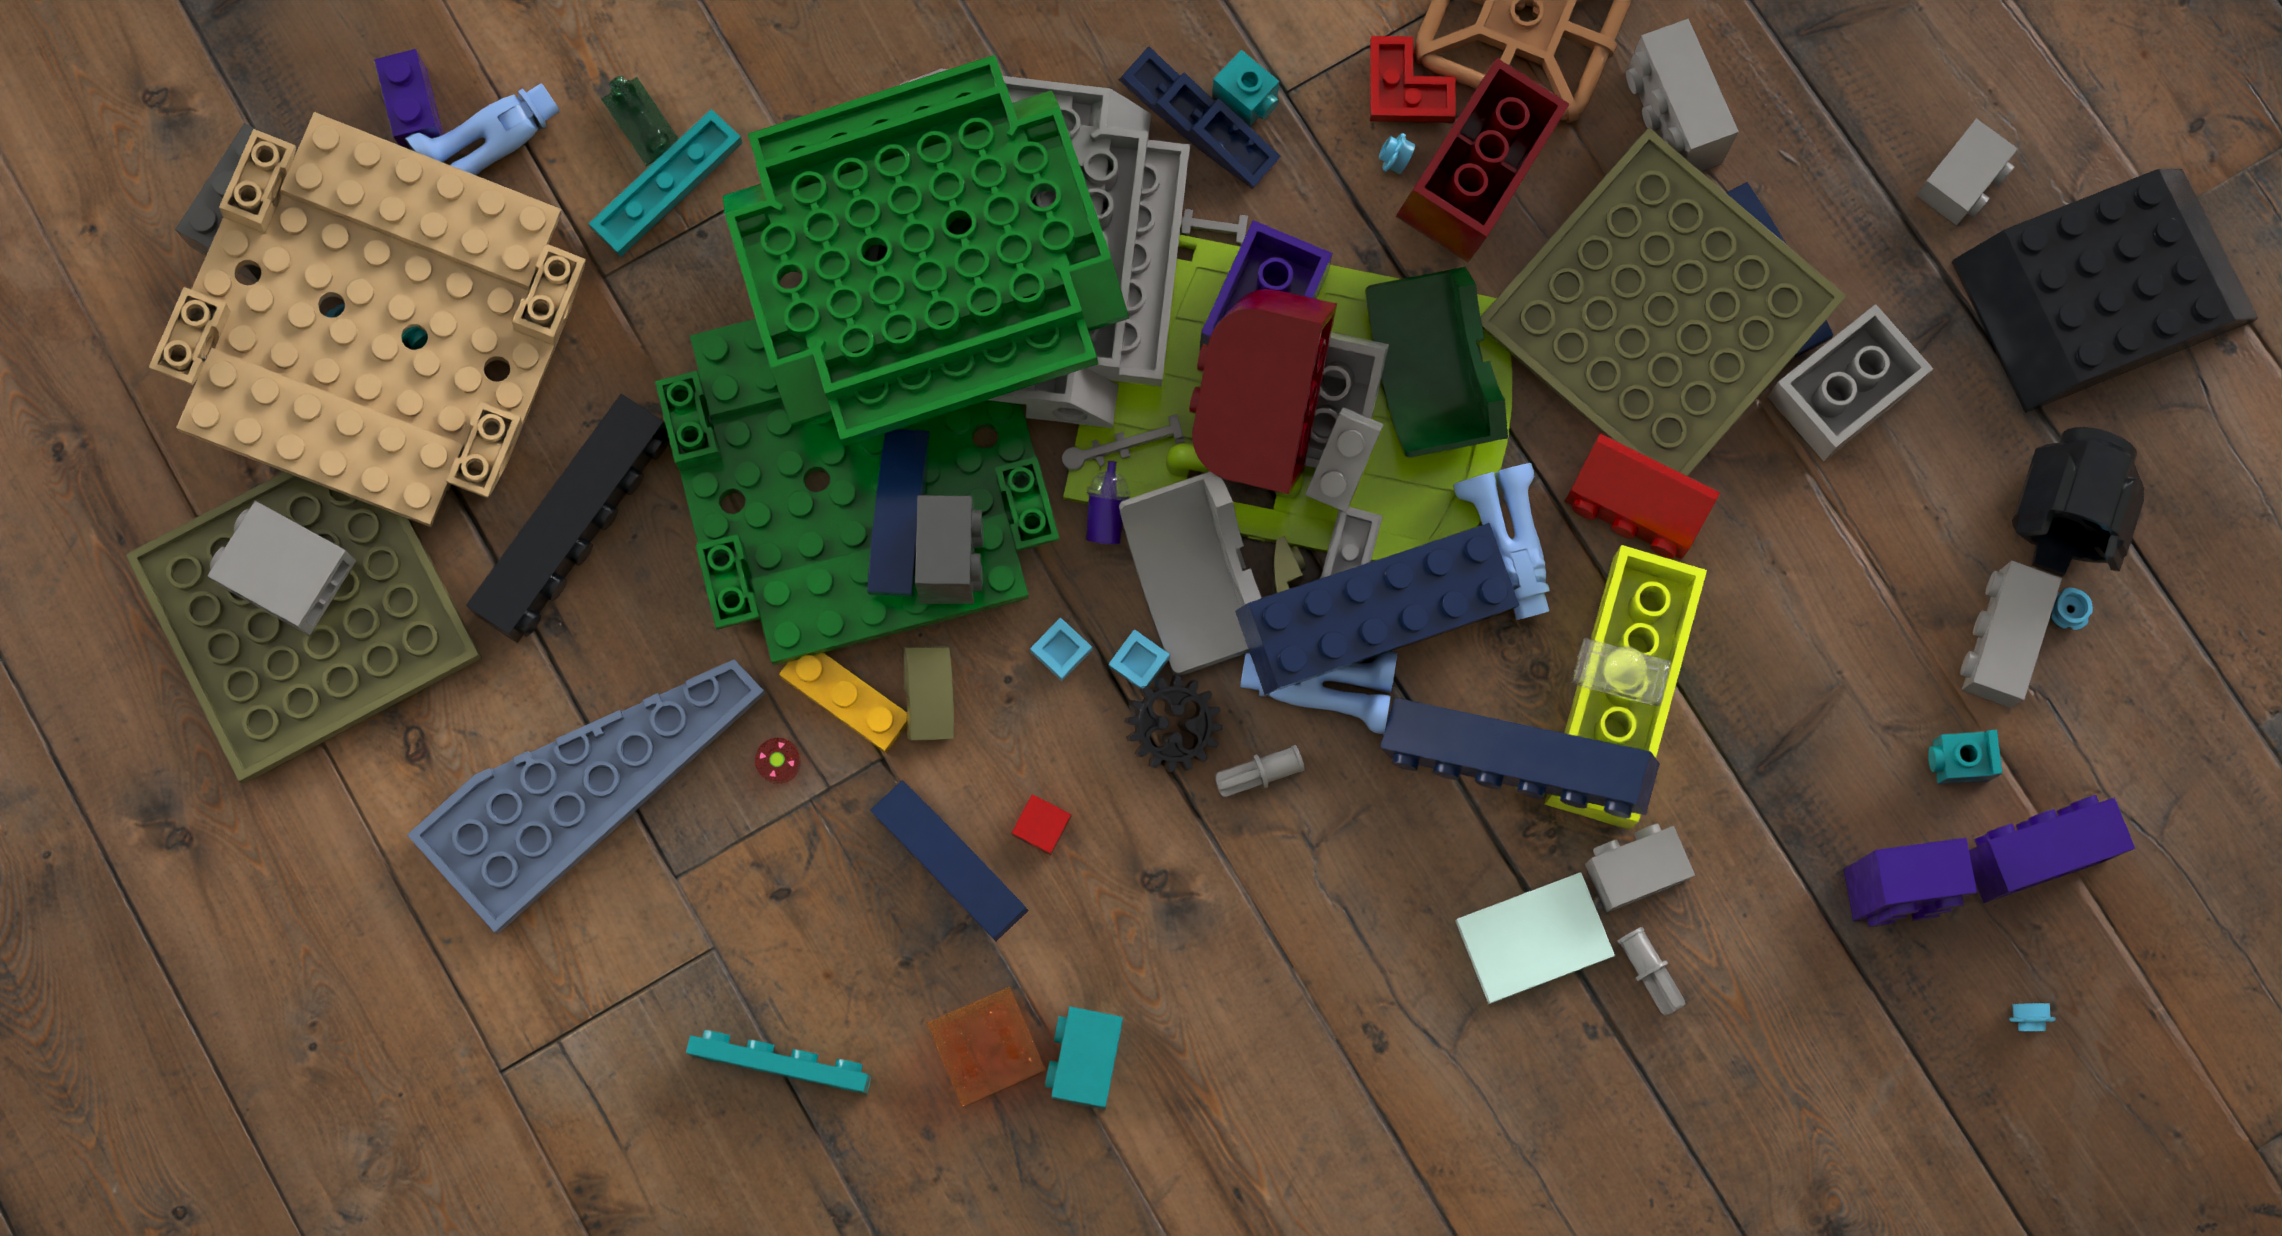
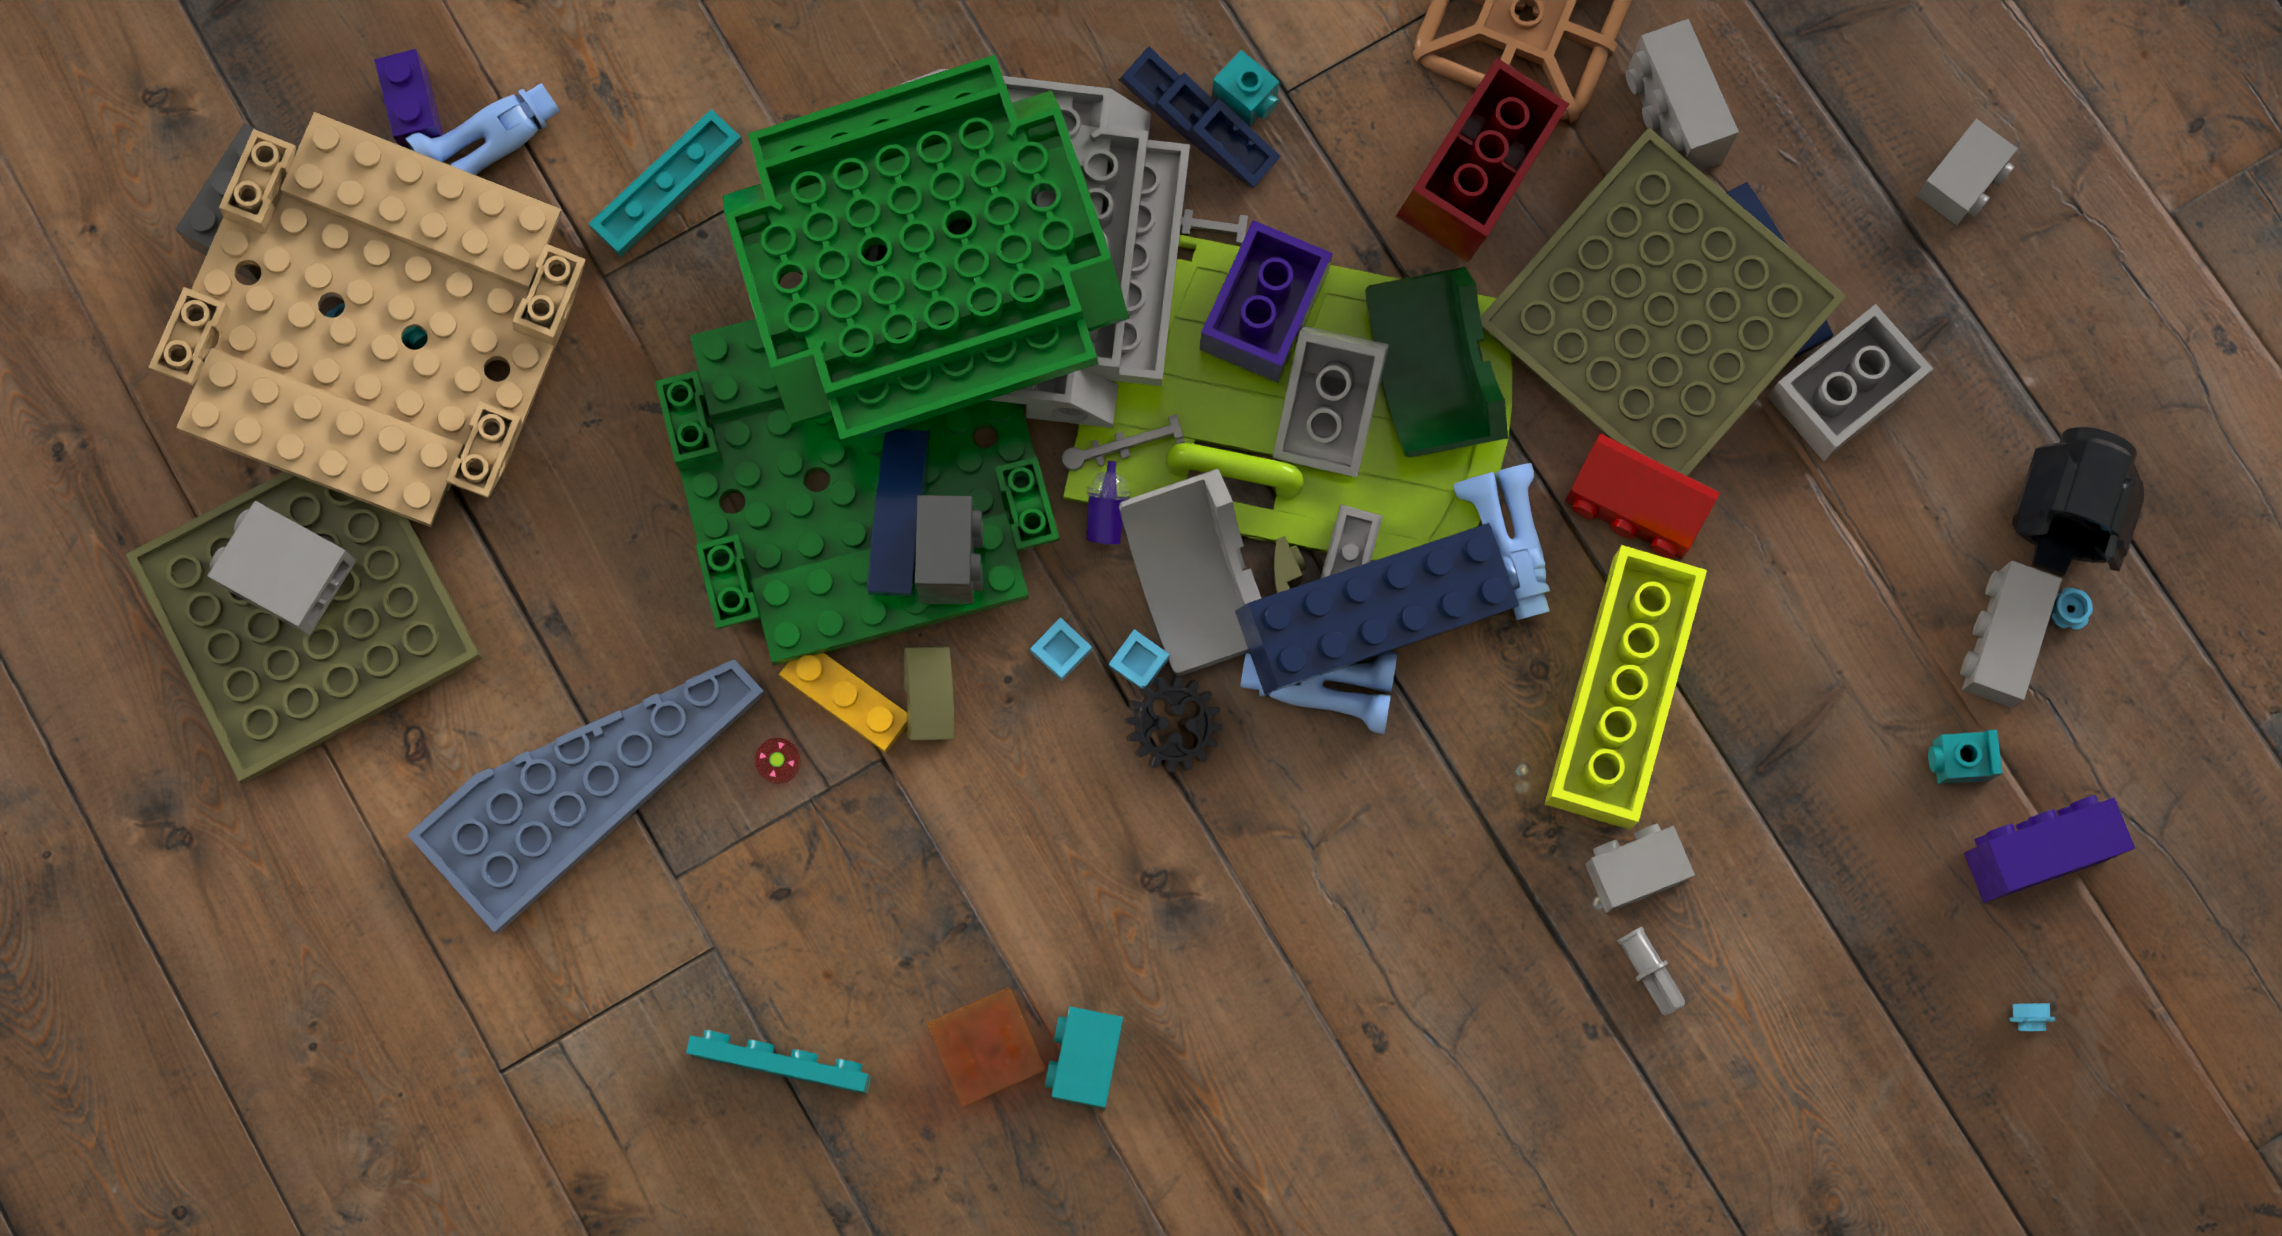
black brick [466,394,669,643] -> none
clear green hinge [601,76,679,166] -> none
dark blue slope [870,780,1029,941] -> none
red tile [1011,794,1072,855] -> none
dark red brick [1189,289,1337,494] -> none
light grey axle [1215,745,1305,797] -> none
light grey brick [1305,407,1383,512] -> none
red plate [1370,36,1456,123] -> none
medium azure plate [1378,133,1415,174] -> none
dark blue brick [1380,697,1660,818] -> none
light aqua tile [1455,872,1615,1004] -> none
clear tile [1572,638,1671,707] -> none
dark purple brick [1843,838,1977,927] -> none
black slope [1952,169,2258,413] -> none

